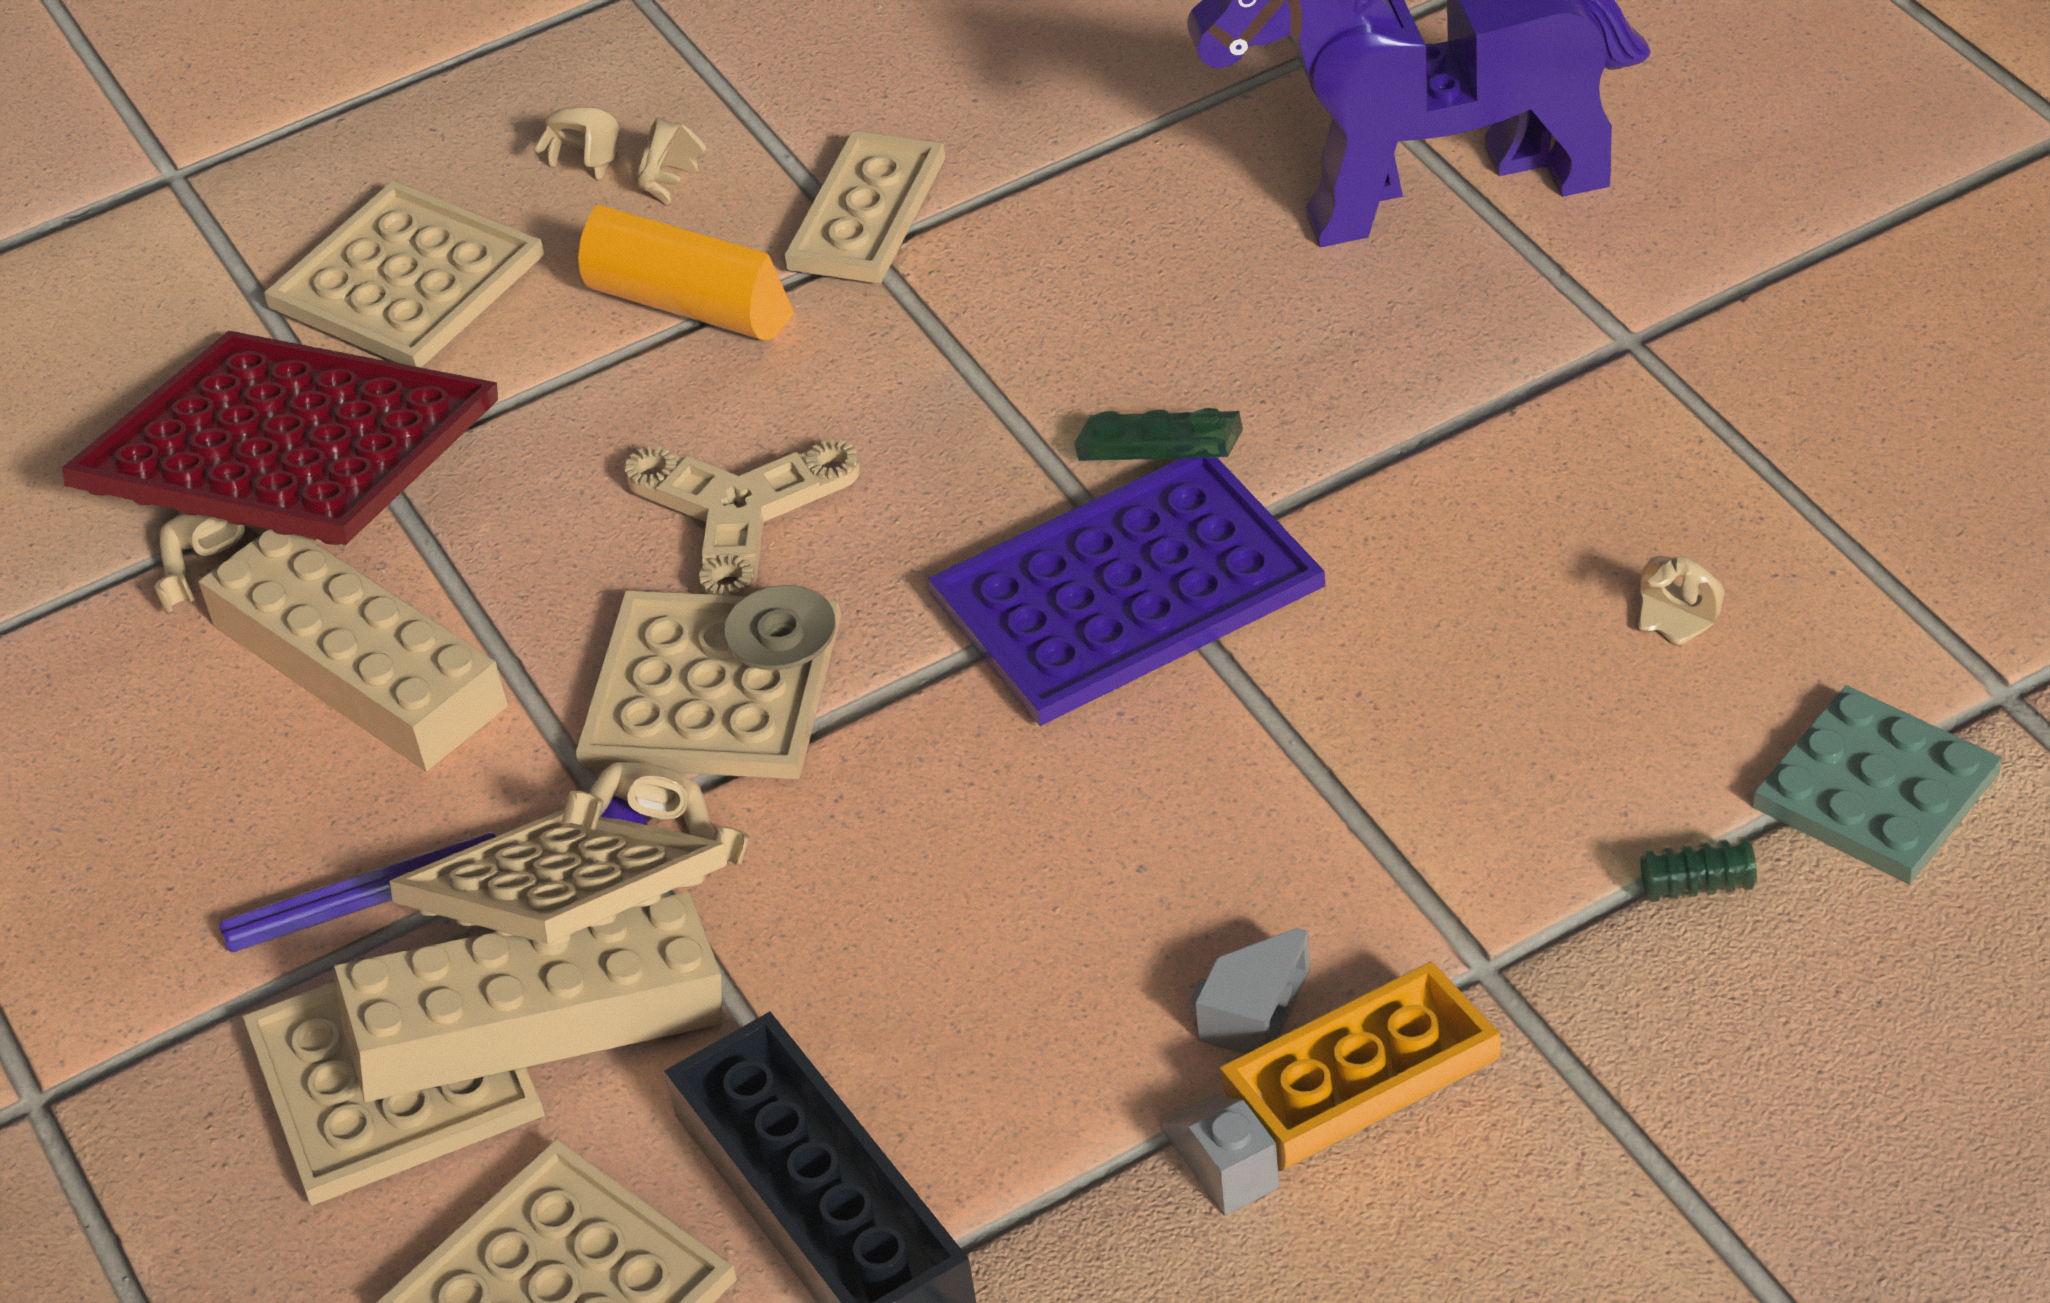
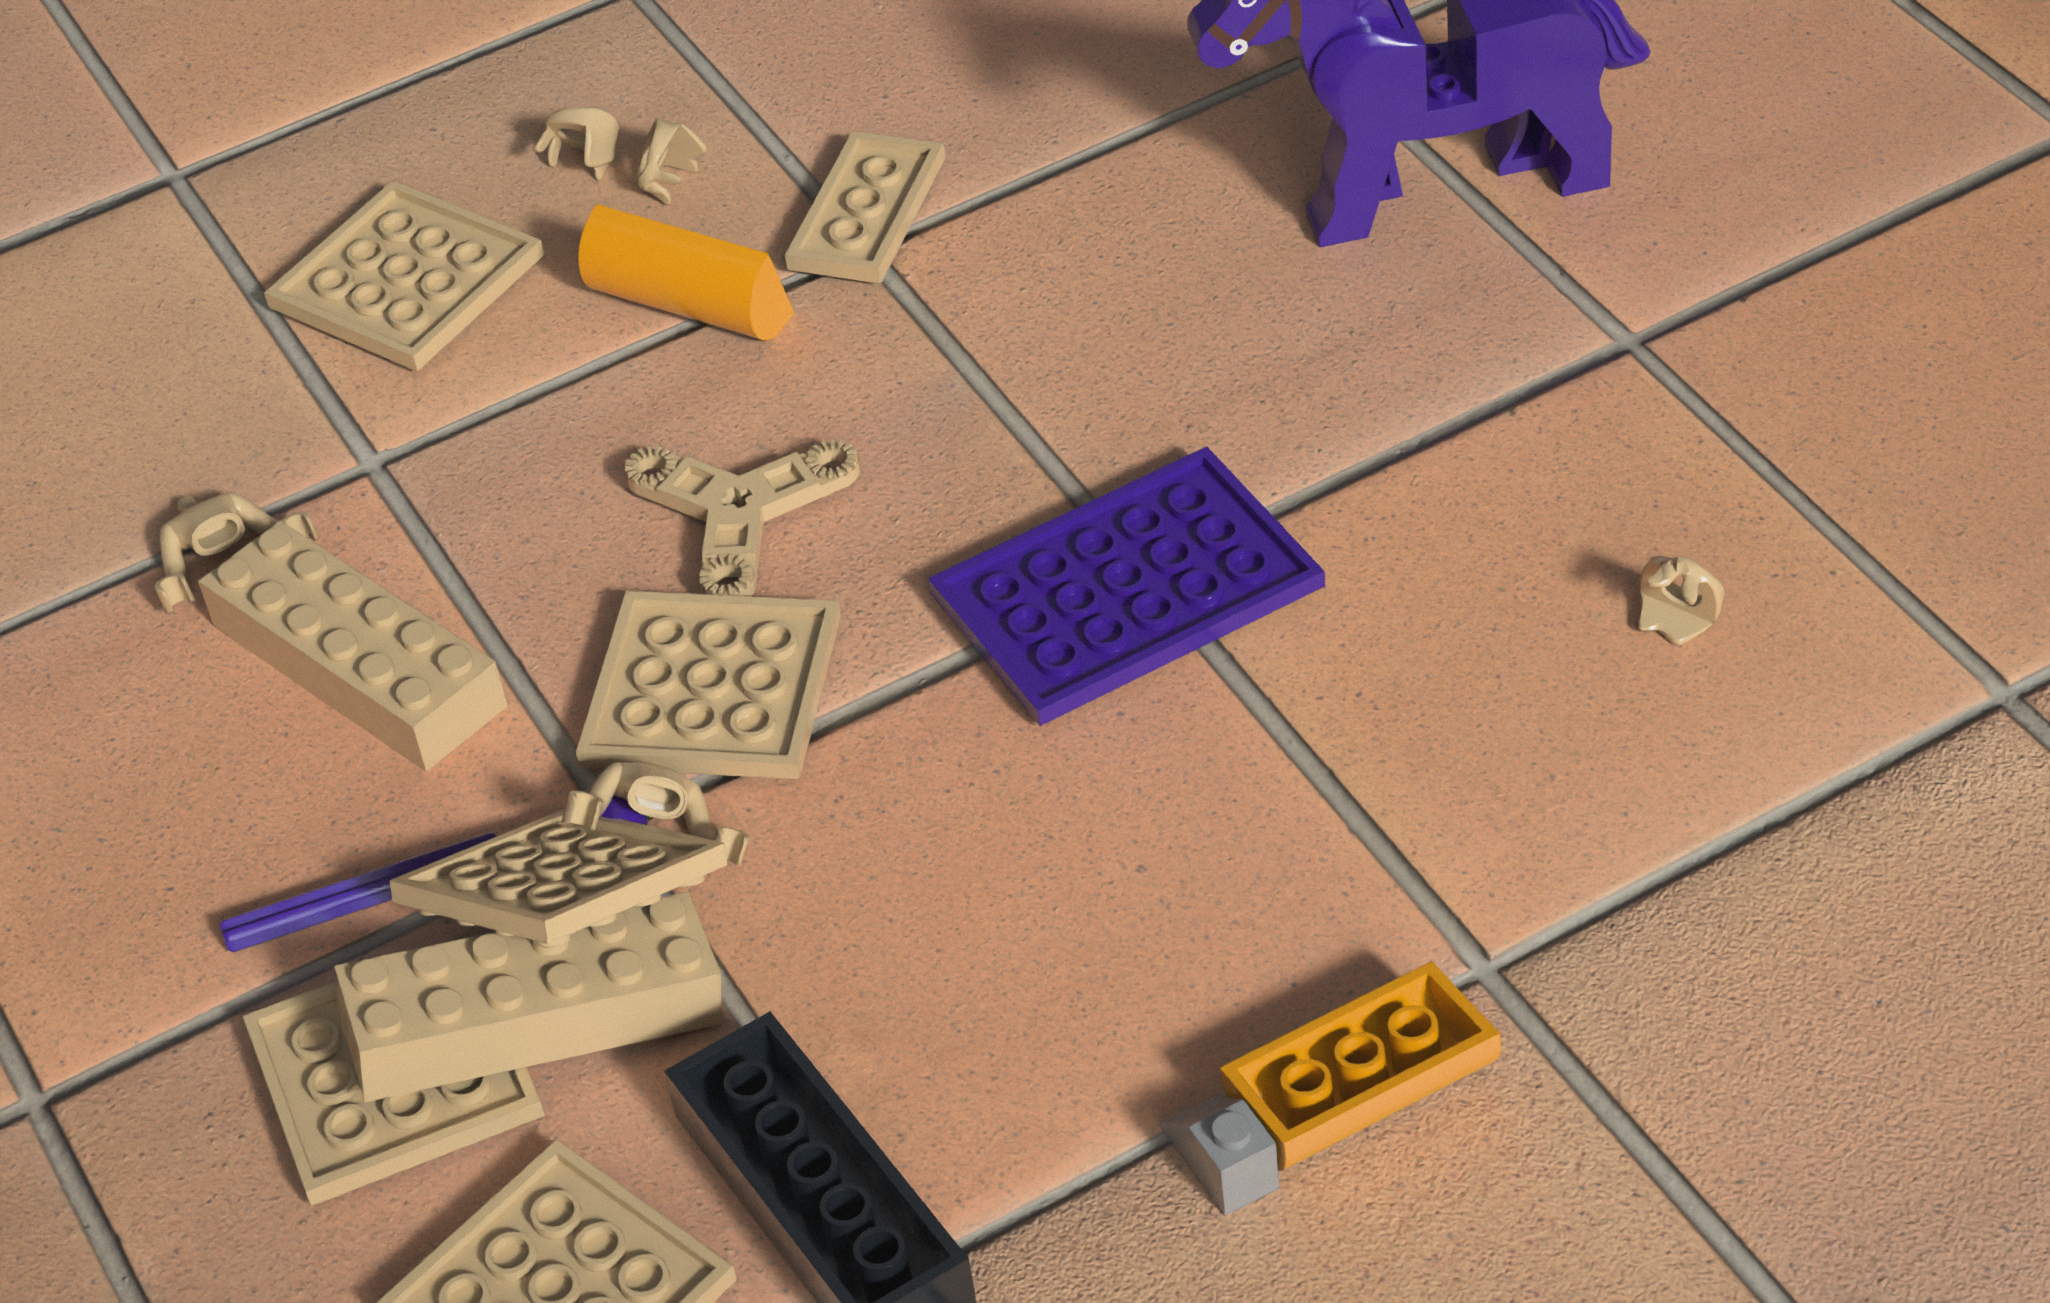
dark red plate [62,331,498,545] -> none
dark tan dish [724,585,836,670] -> none
clear green plate [1074,408,1243,461] -> none
light grey slope [1190,928,1310,1054] -> none
clear green piece [1640,836,1757,902] -> none
sand green plate [1753,685,2002,885] -> none

